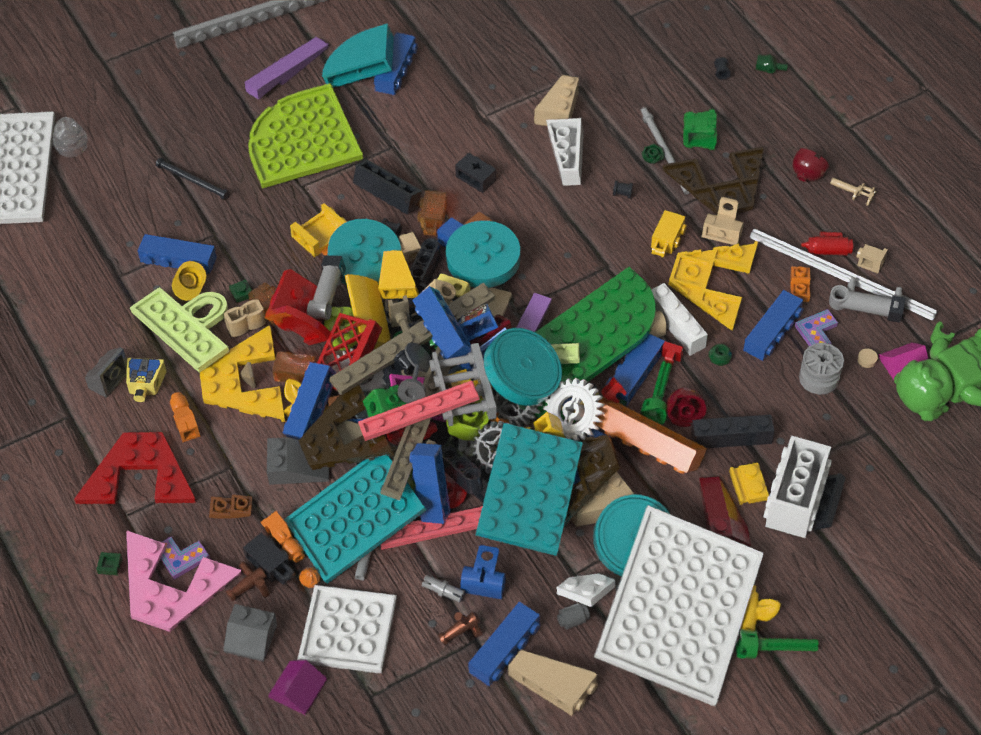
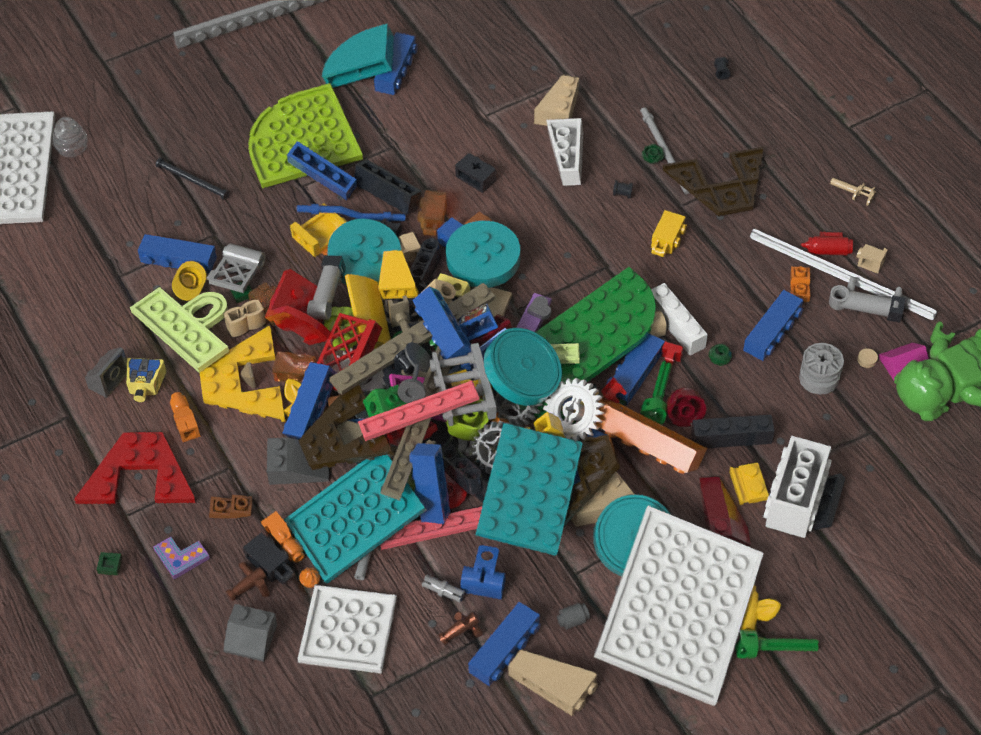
bright pink wing [126,531,242,632] -> none
medium lavender slope [245,37,329,99] -> none
magenta slope [268,660,327,715] -> none
white plate [557,574,615,607] -> none
yellow wing [669,241,758,330] -> none
green piece [683,109,717,150] -> none
tan piece [702,197,744,245] -> none
dark green piece [755,54,788,74] -> none
dark red cylinder [792,148,829,182] -> none
medium lavender tile [795,309,838,346] -> none
none -> light grey piece [207,243,266,293]
none -> blue brick [287,141,357,200]
none -> blue bar [297,204,405,222]
none -> flat silver tile [527,296,551,320]

